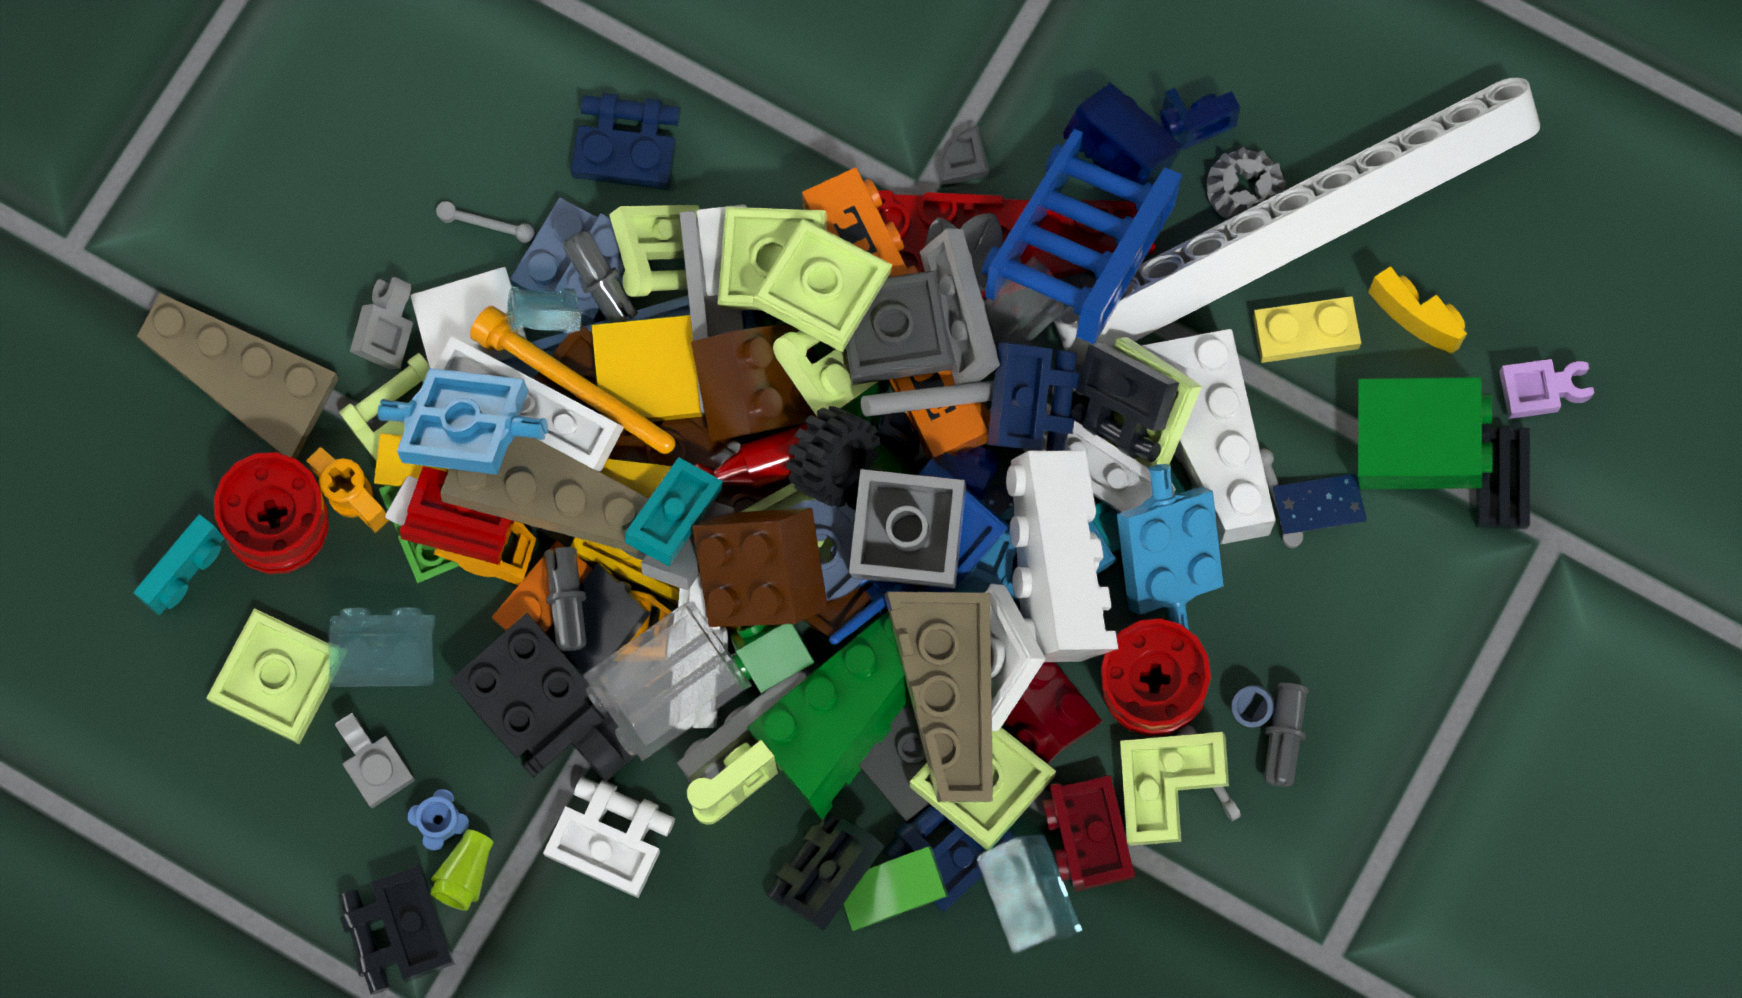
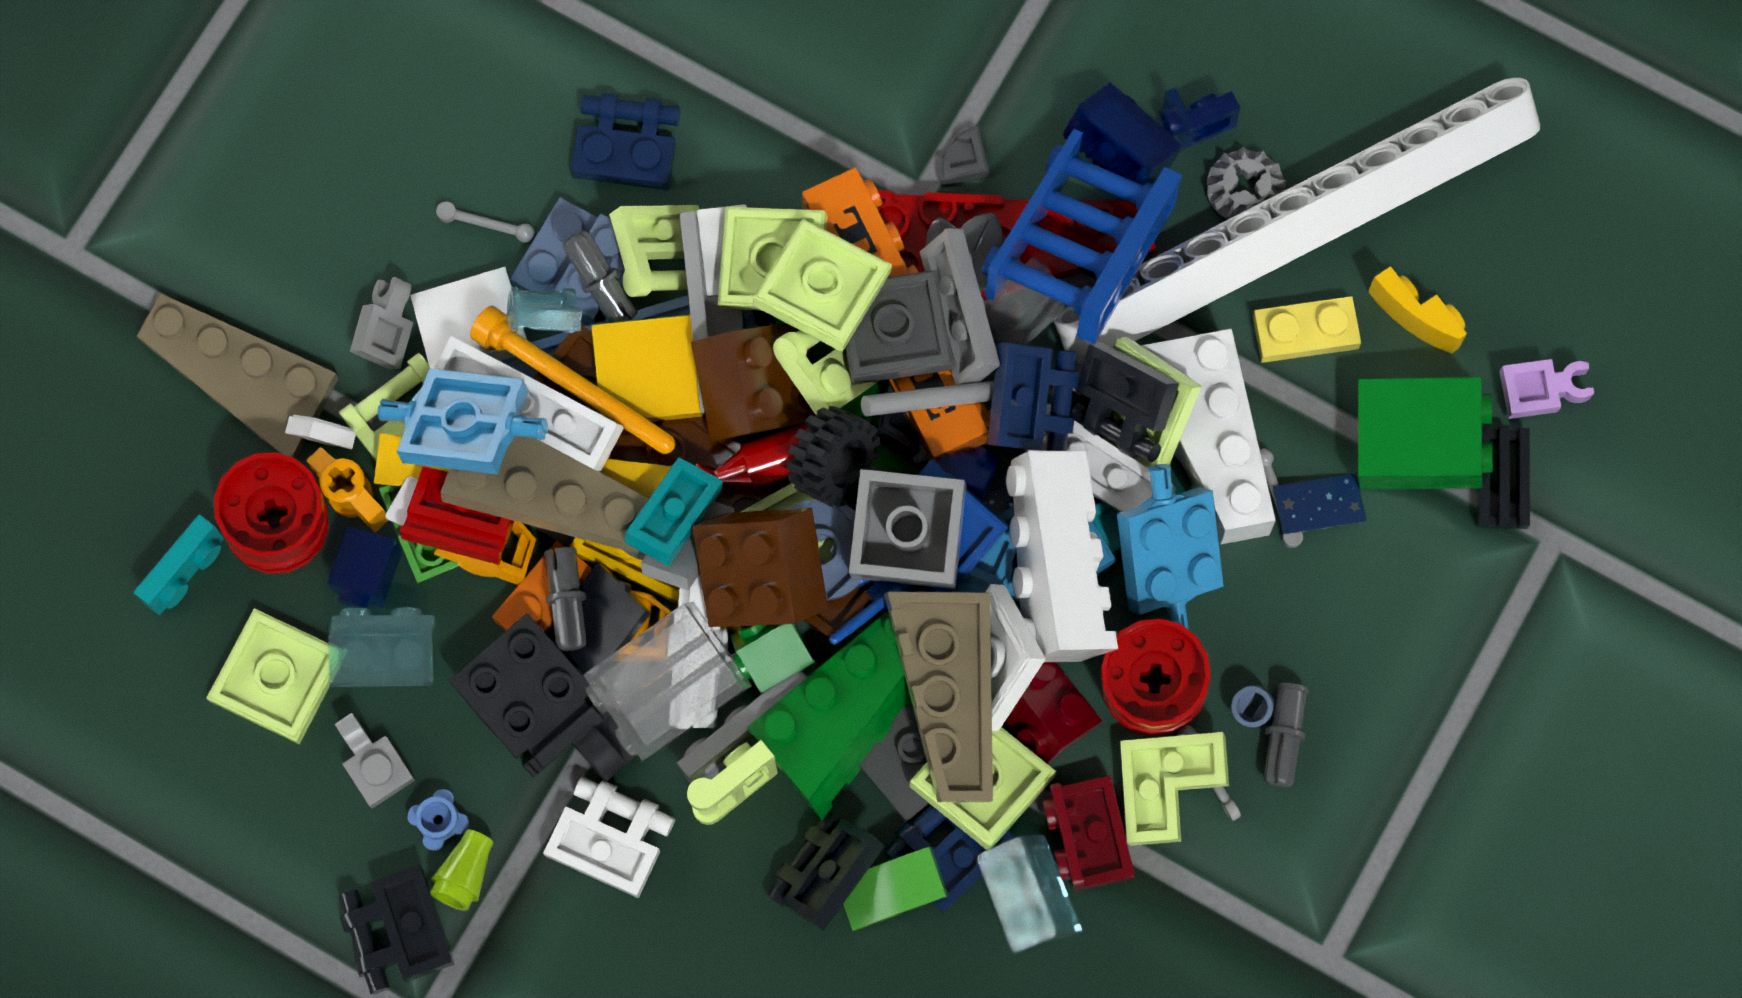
none -> white tile [285,415,356,449]
none -> clear blue brick [327,526,402,610]

